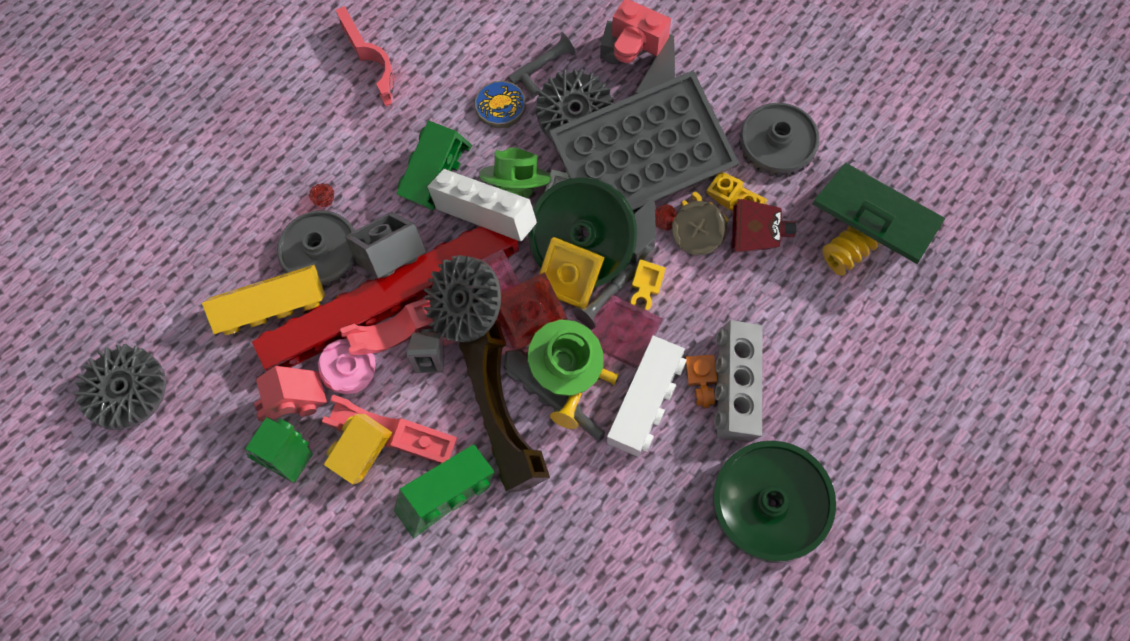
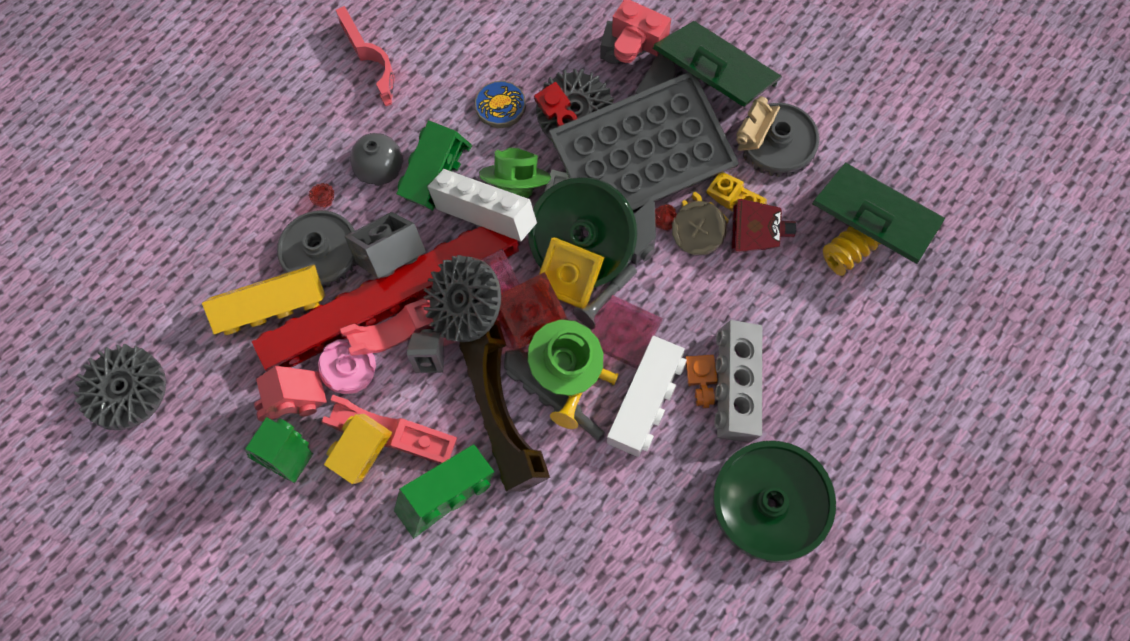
dark grey piece [508,32,576,98] -> none
yellow plate [629,259,666,312] -> none
none -> dark grey cylinder [350,133,404,186]
none -> red plate [534,81,577,127]
none -> dark green container [652,21,782,107]
none -> tan hinge [736,96,780,151]

